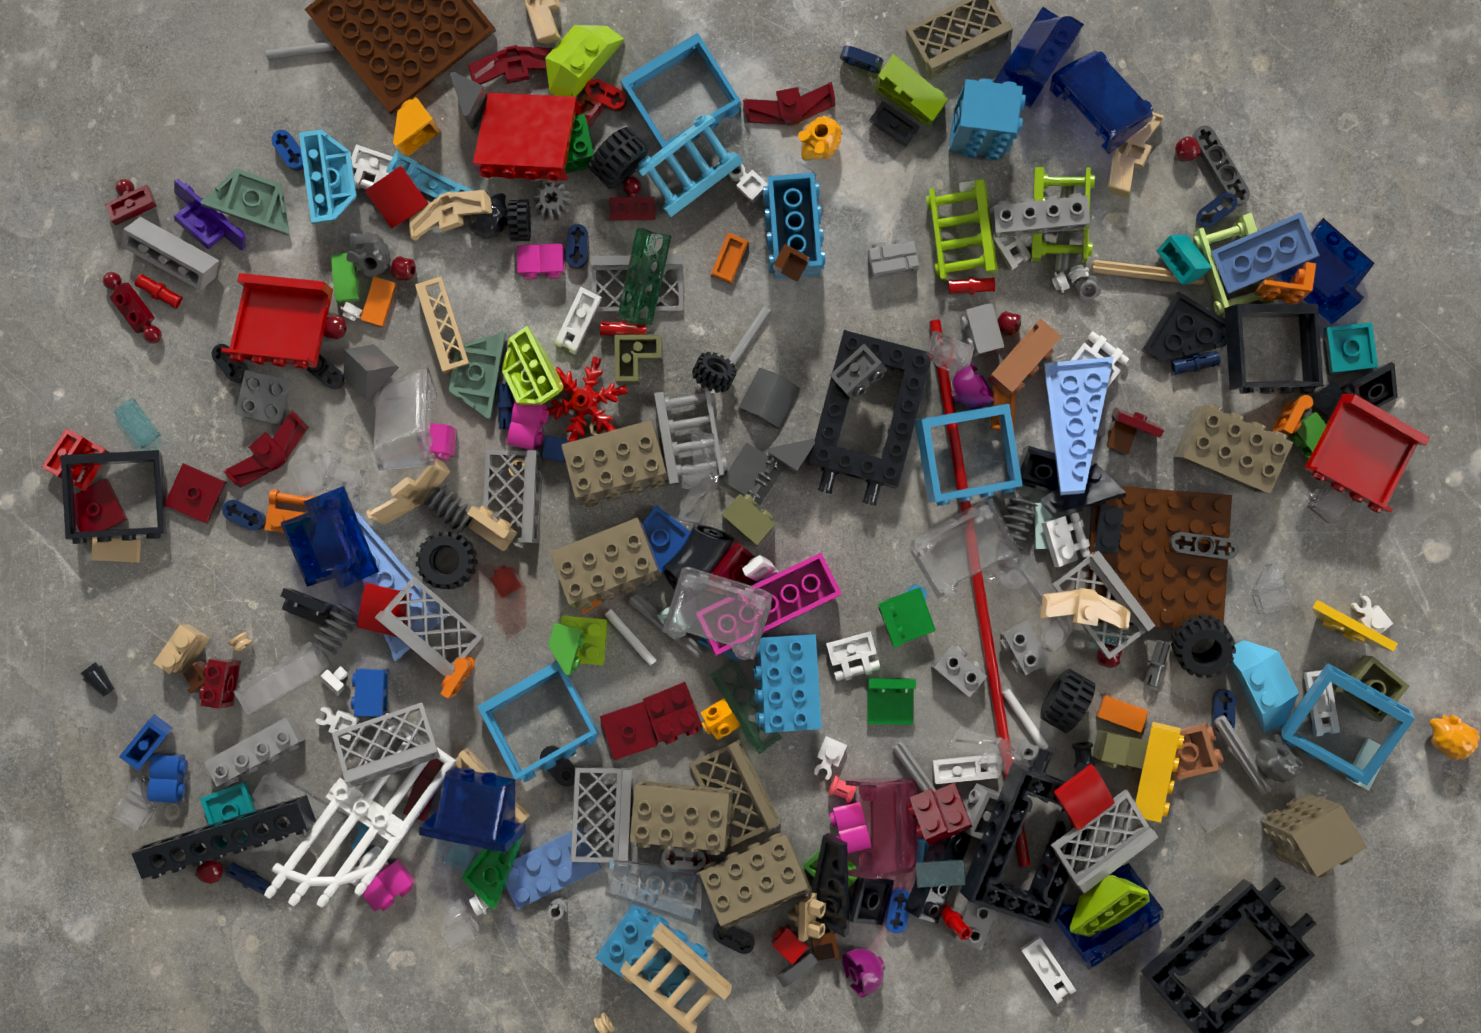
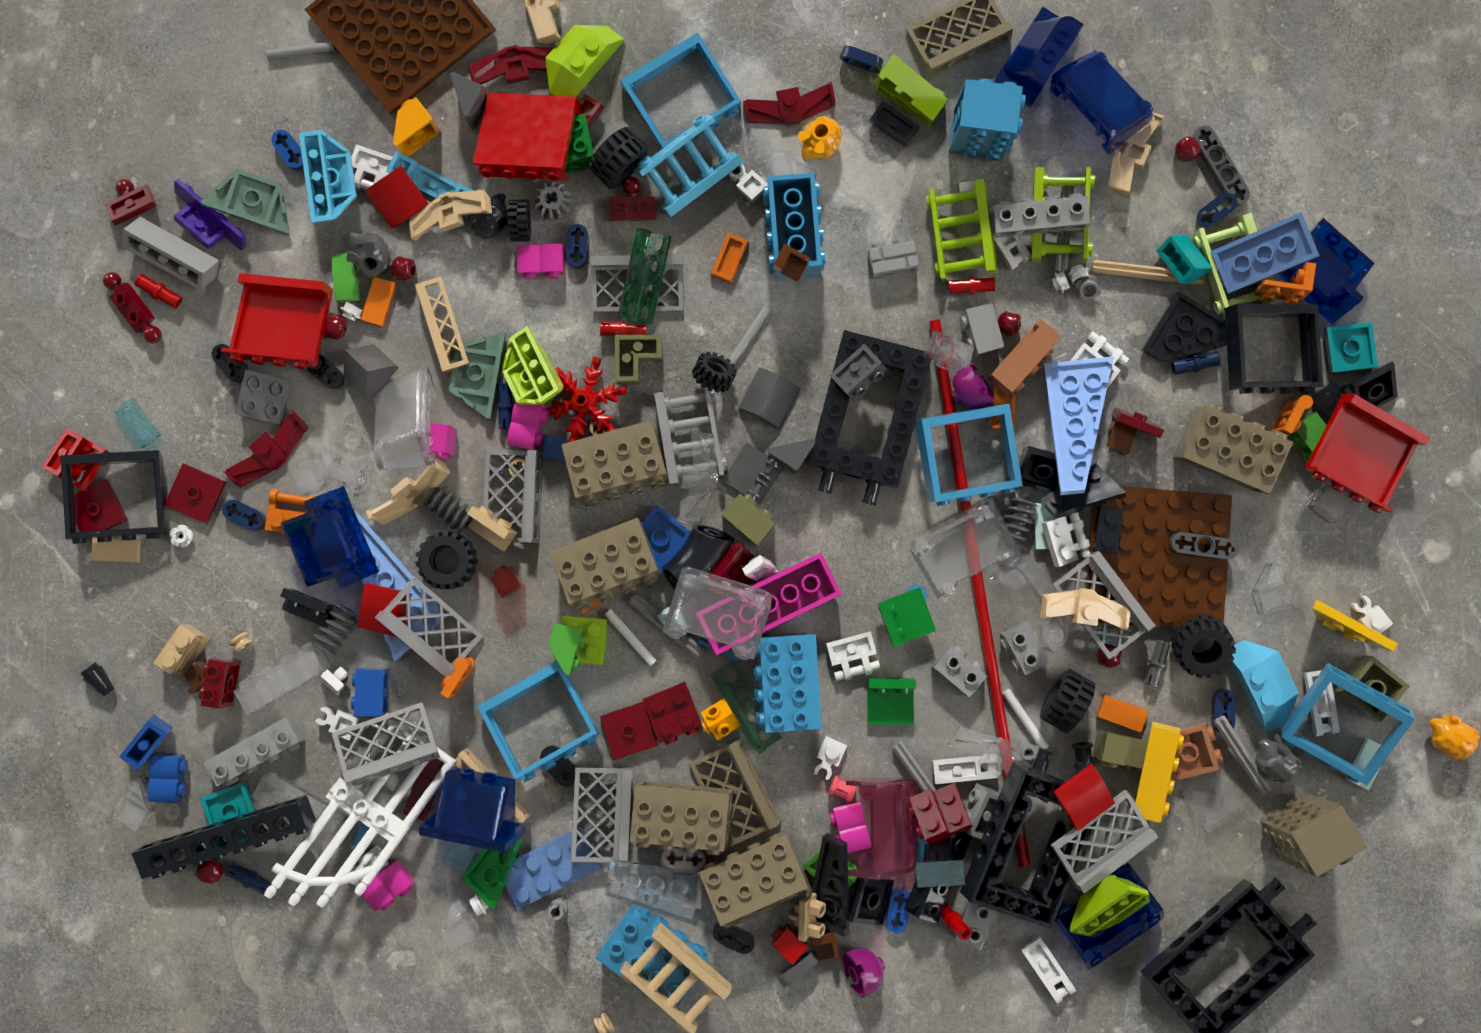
white plate [554,287,602,355] -> none
red beam [585,79,627,112] -> none
none -> white plate [170,525,193,547]

